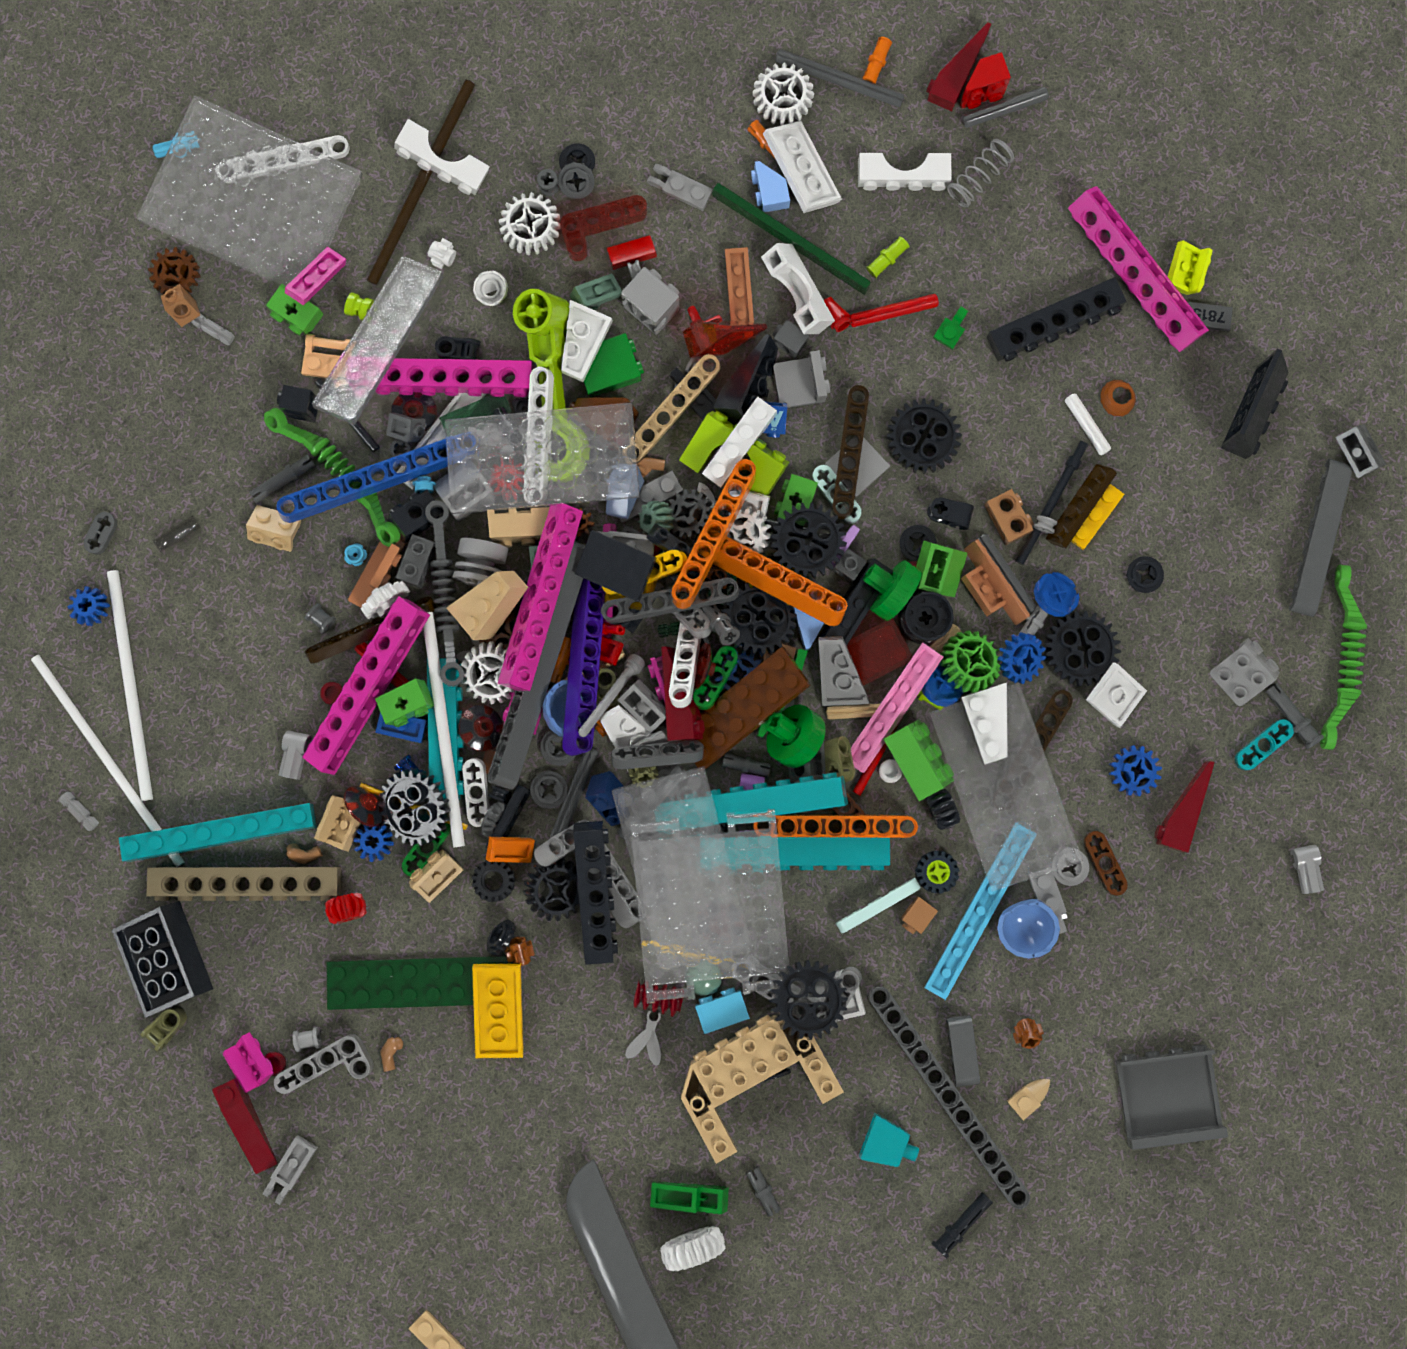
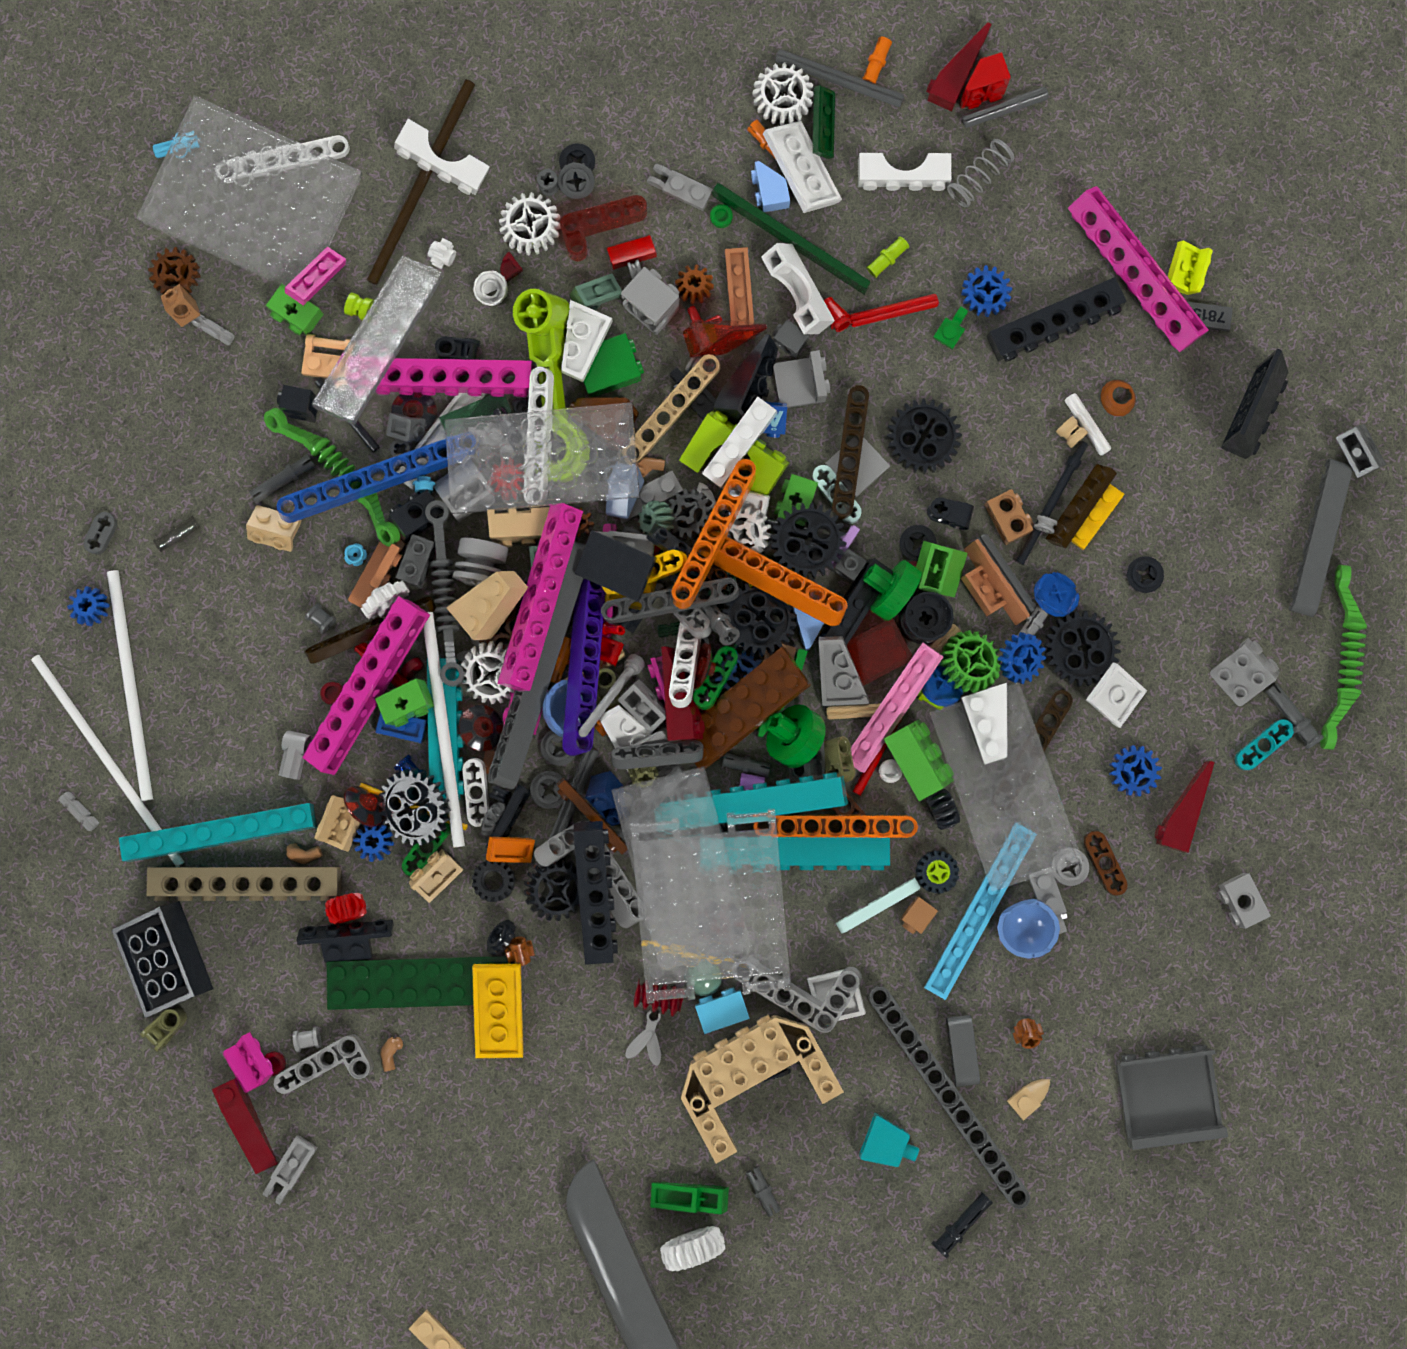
black gear [769,960,848,1040] -> none
light grey piece [1290,845,1324,894] -> none
none -> black bracket [296,919,394,963]
none -> dark red tile [401,657,424,679]
none -> dark red tile [500,251,523,282]
none -> reddish brown plate [557,777,629,855]
none -> dark orange gear [675,264,714,305]
none -> green tile [710,204,733,228]
none -> dark green tile [812,85,835,159]
none -> blue gear [961,265,1012,317]
none -> tan wheel [1056,416,1089,448]
none -> light grey brick [1218,873,1271,929]

